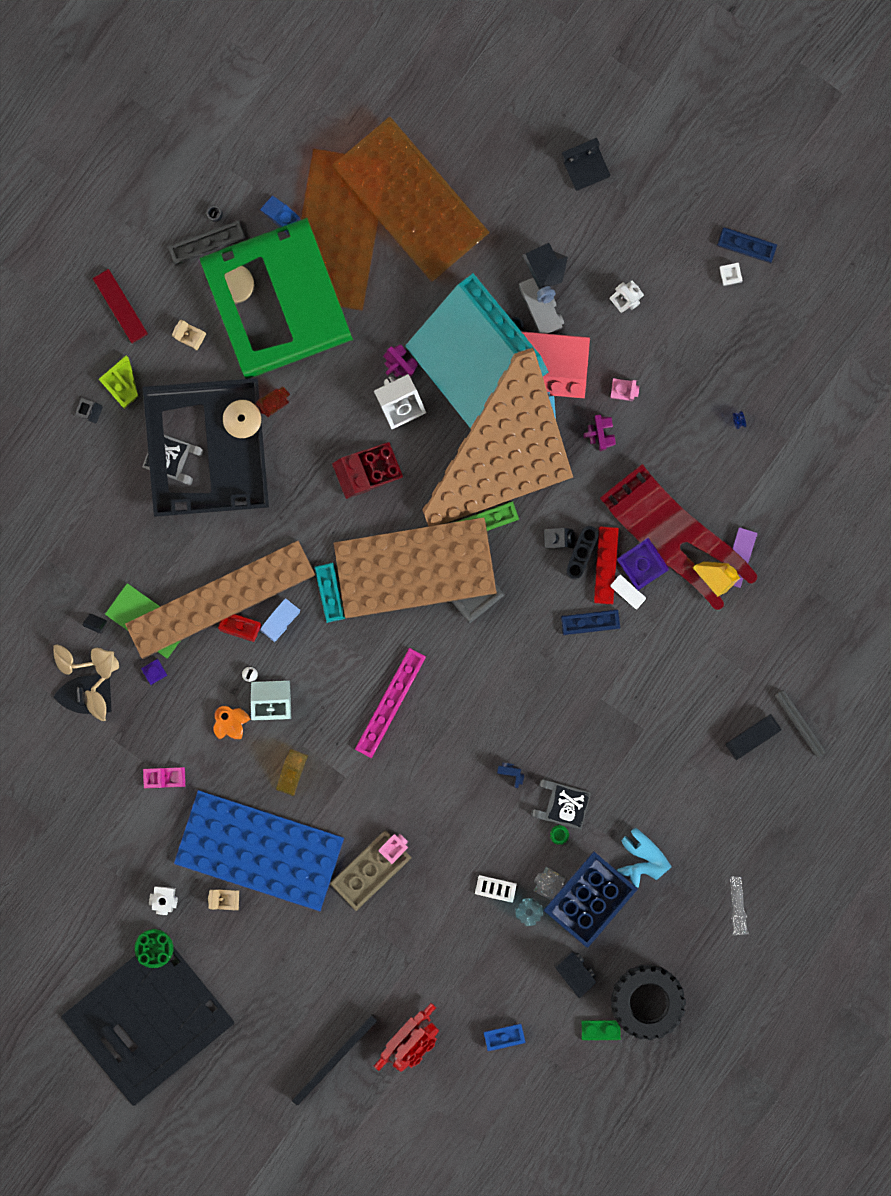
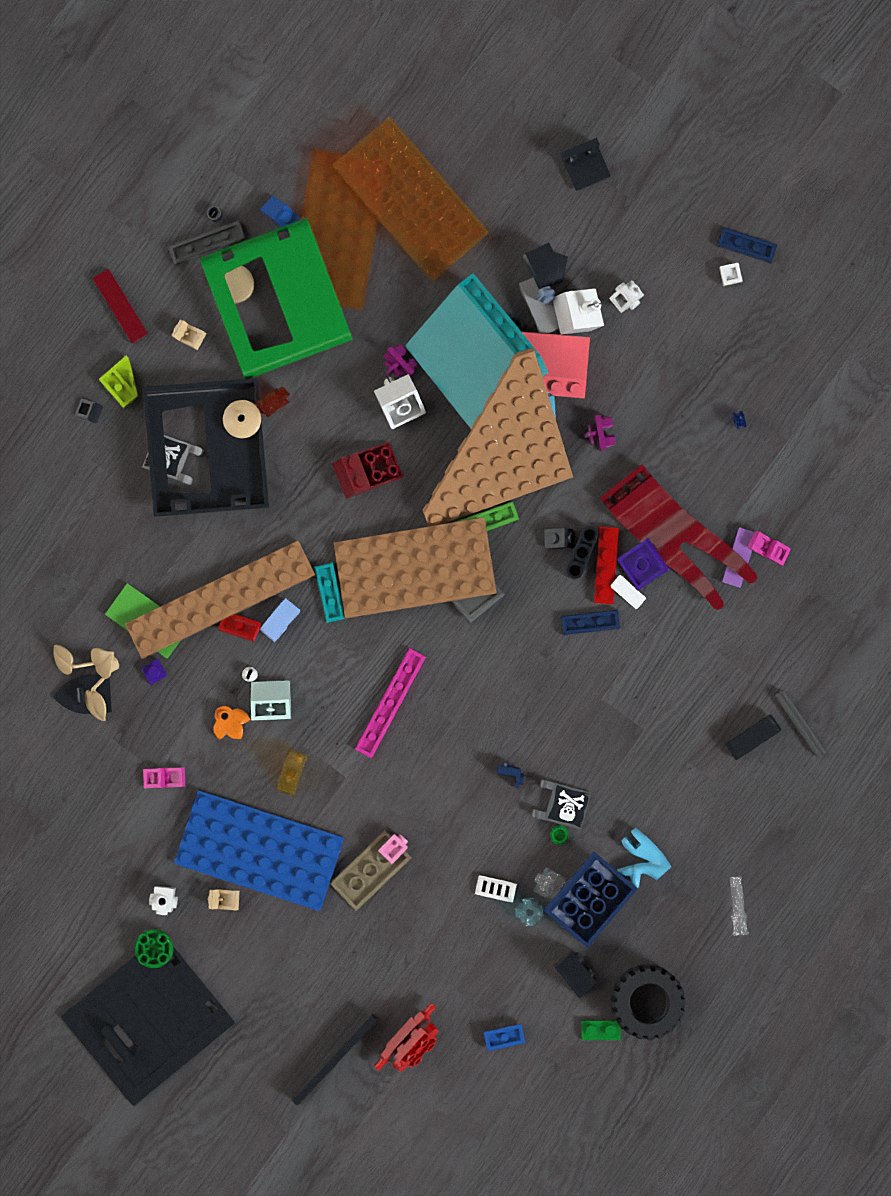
black slope [82,614,107,634] -> none
bright pink bracket [610,379,639,401] -> none
yellow slope [693,561,740,596] -> none
none -> white brick [553,289,604,335]
none -> dark pink slope [747,531,791,566]

